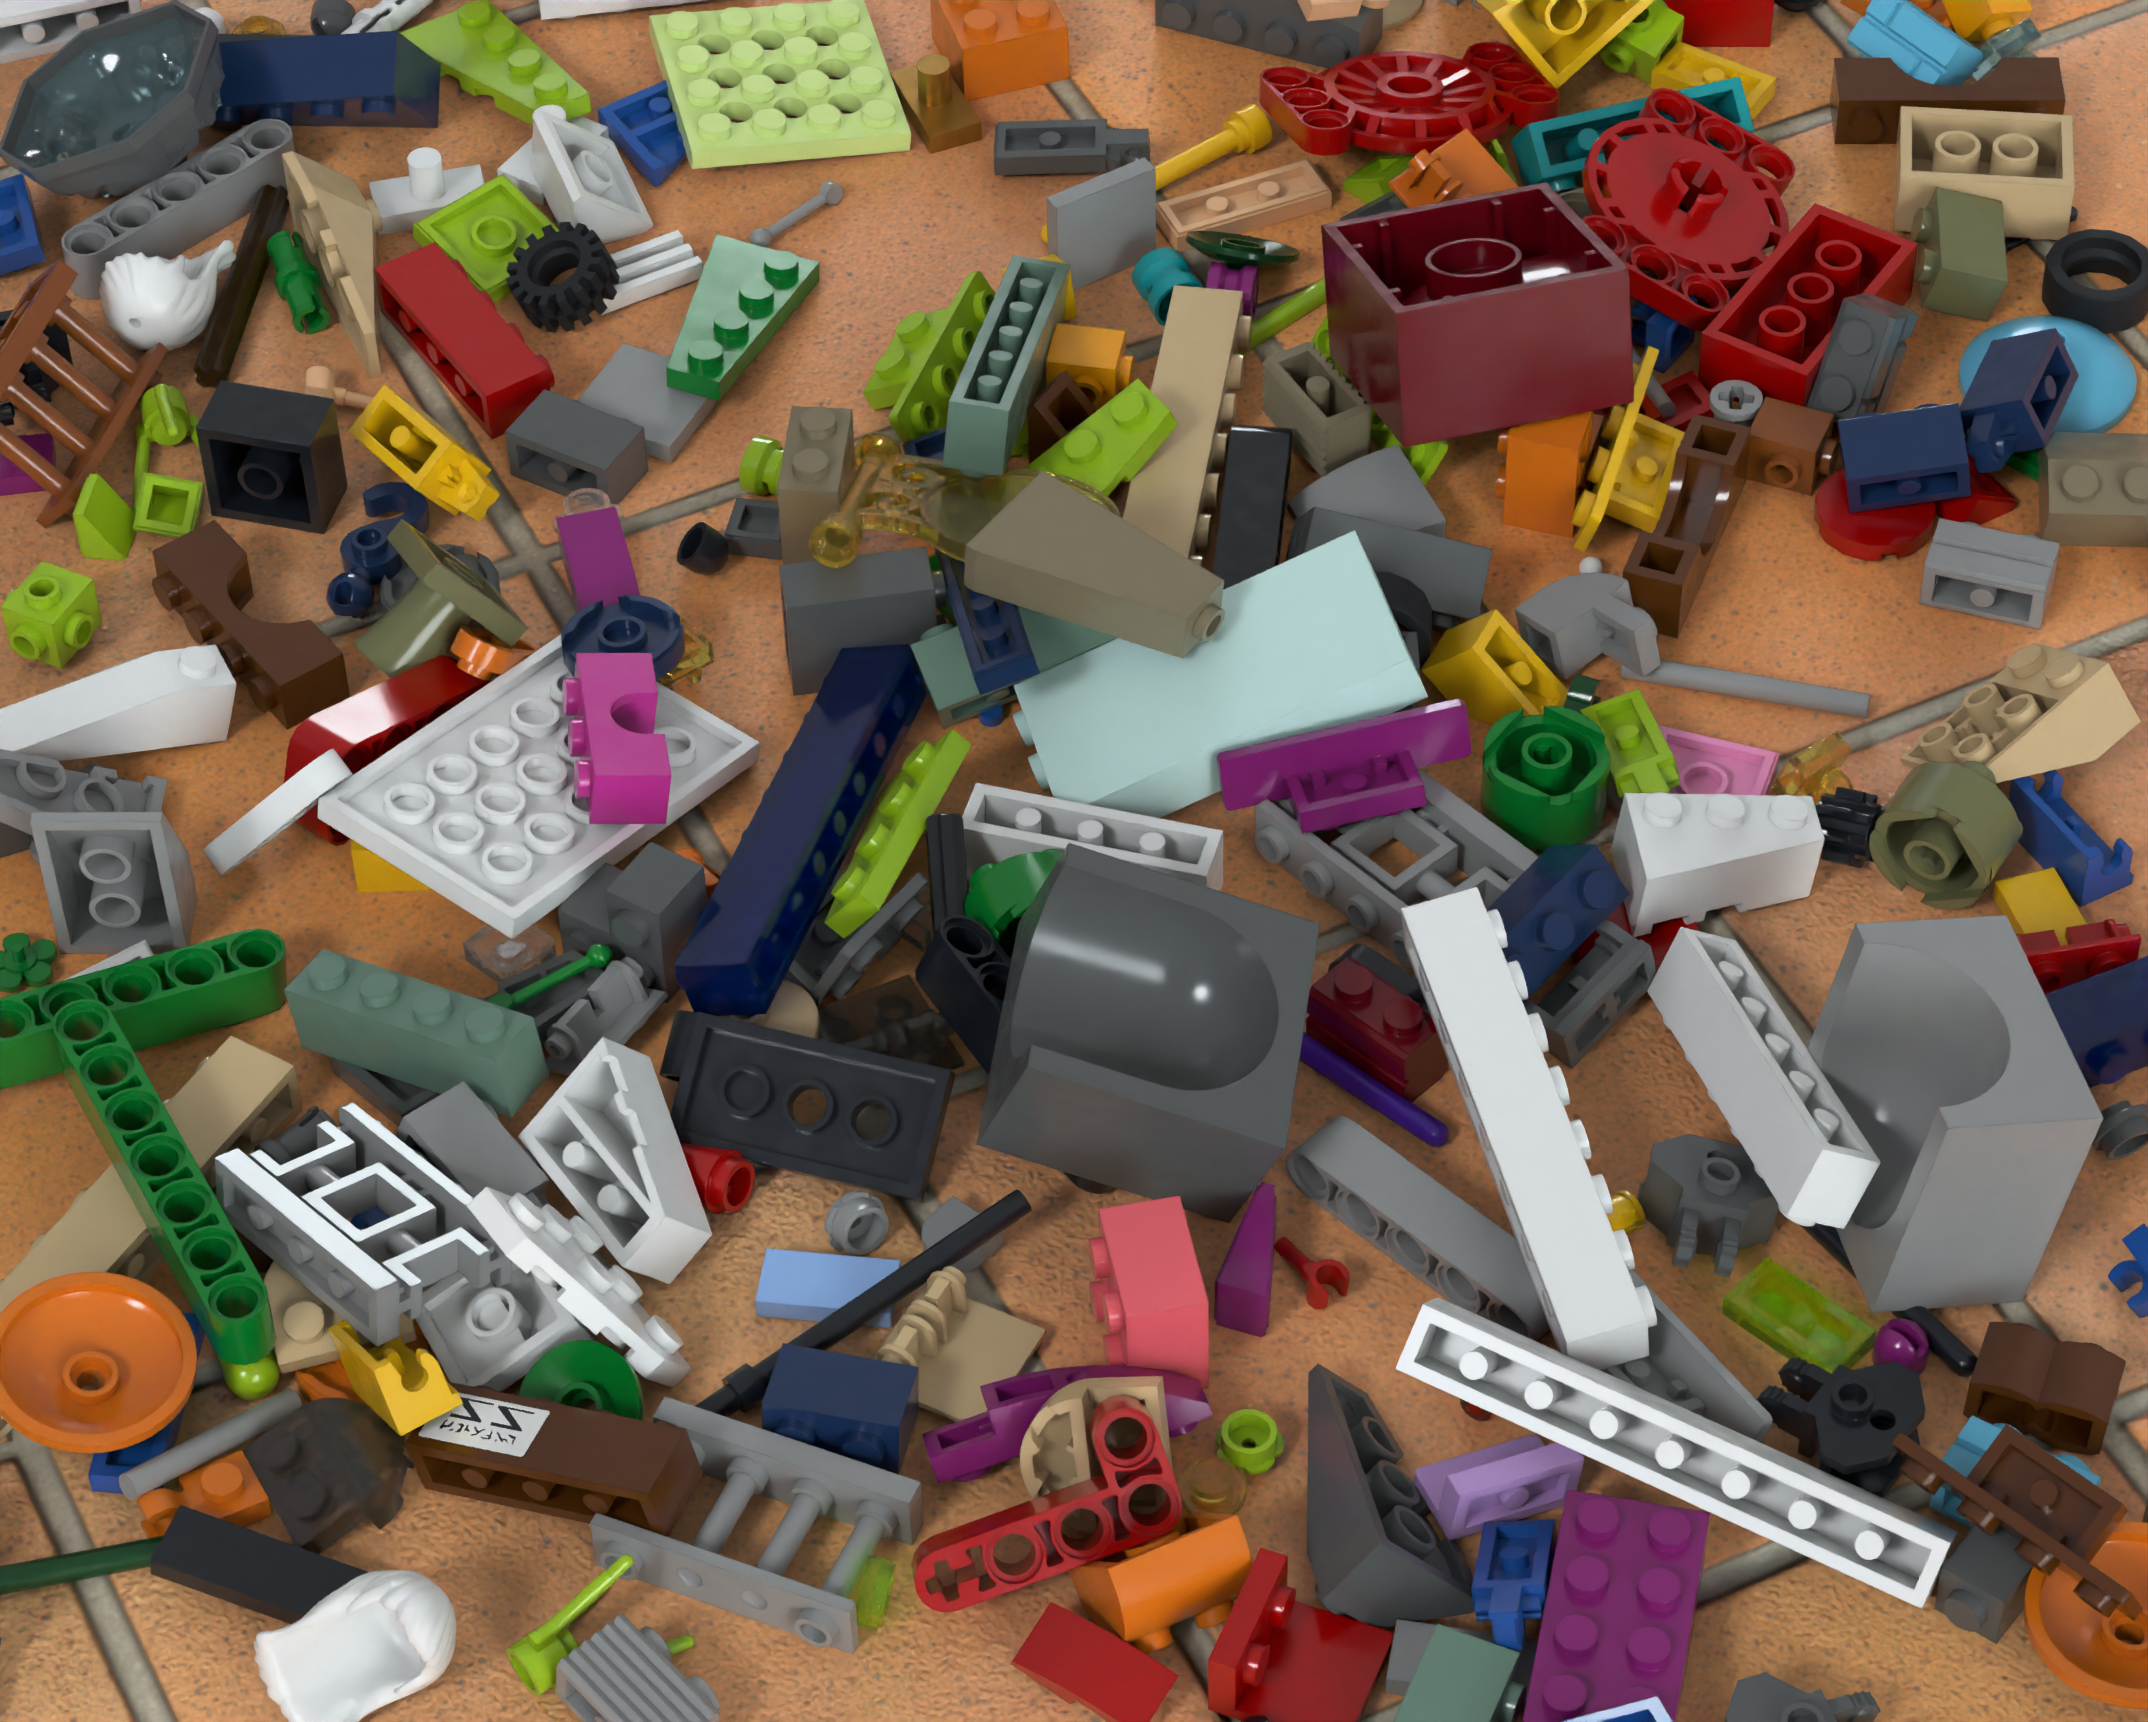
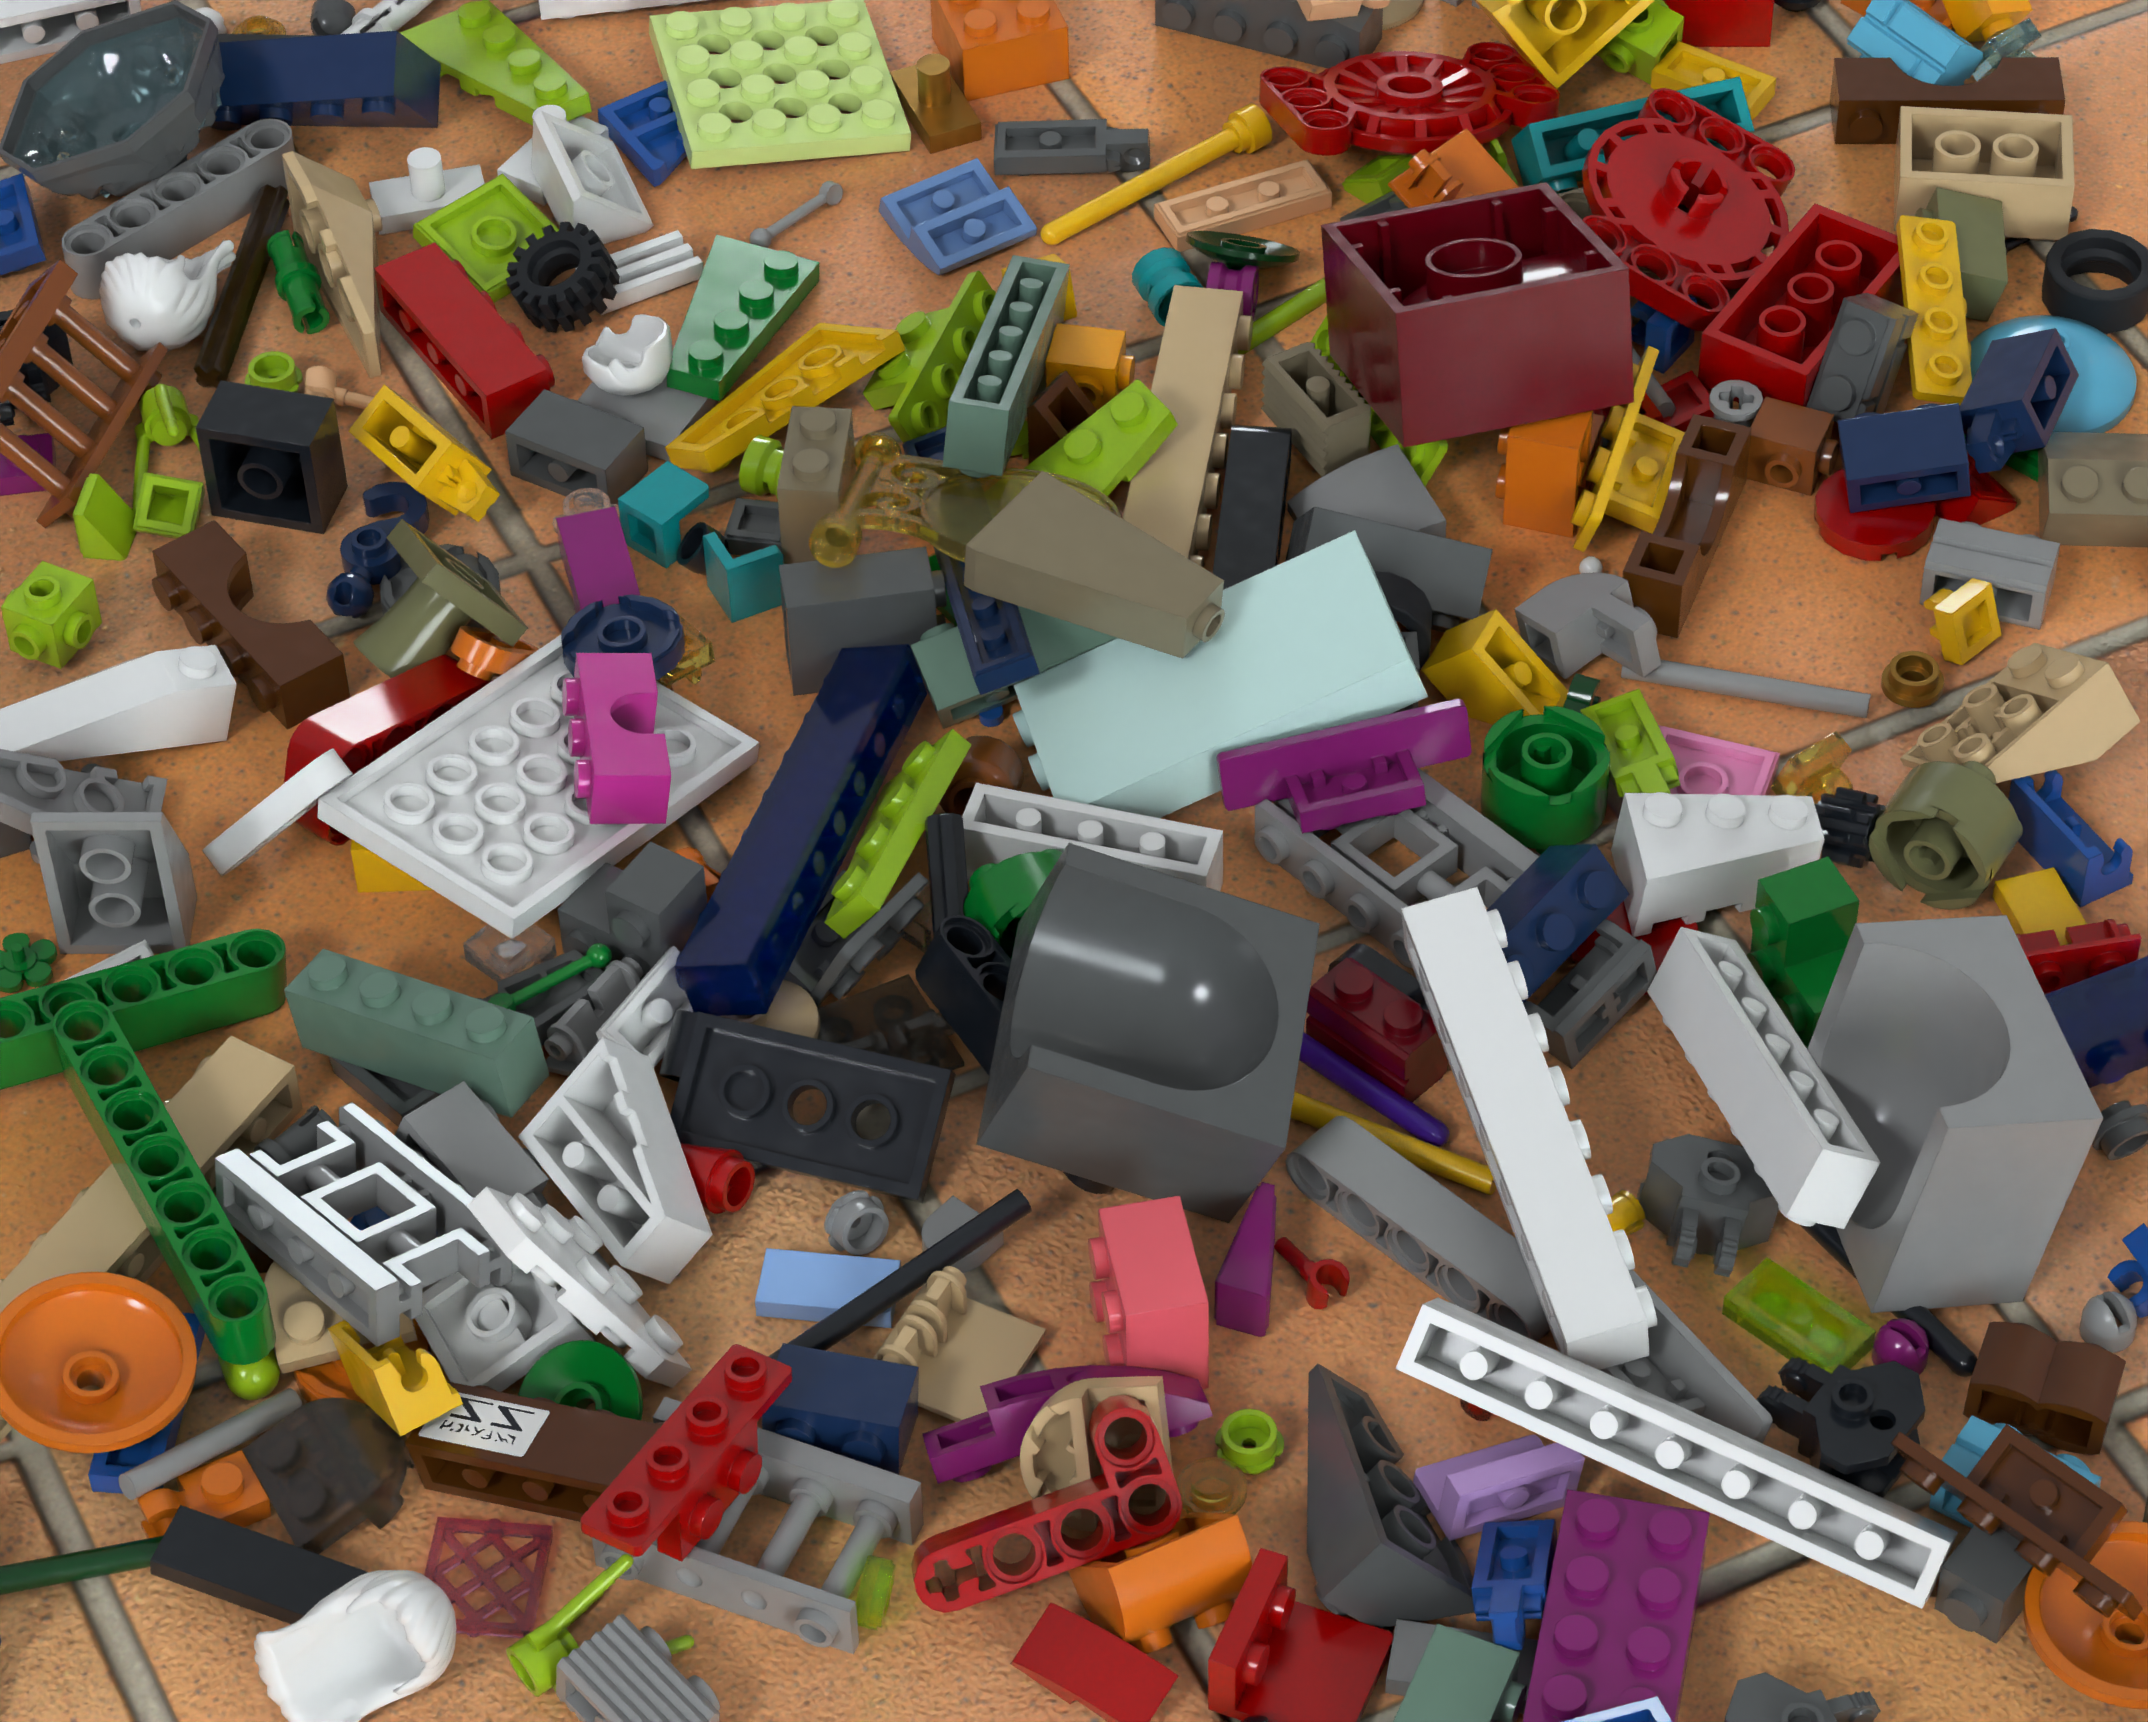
light grey tile [1046,157,1156,291] -> none
none -> lime plate [245,351,303,393]
none -> clear pink window [424,1517,553,1638]
none -> red bracket [581,1344,792,1562]
none -> white hair [582,314,672,396]
none -> white slope [596,946,718,1068]
none -> teal panel [618,461,710,568]
none -> yellow wing [665,323,906,473]
none -> teal panel [703,532,784,623]
none -> medium blue slope [878,158,1038,276]
none -> dark orange head [939,736,1024,817]
none -> yellow bar [1290,1091,1496,1196]
none -> green brick [1746,857,1859,1049]
none -> pearl gold plate [1881,651,1944,708]
none -> yellow bracket [1896,215,1972,405]
none -> yellow tile [1924,578,2002,665]
none -> light grey hinge [2079,1291,2137,1353]

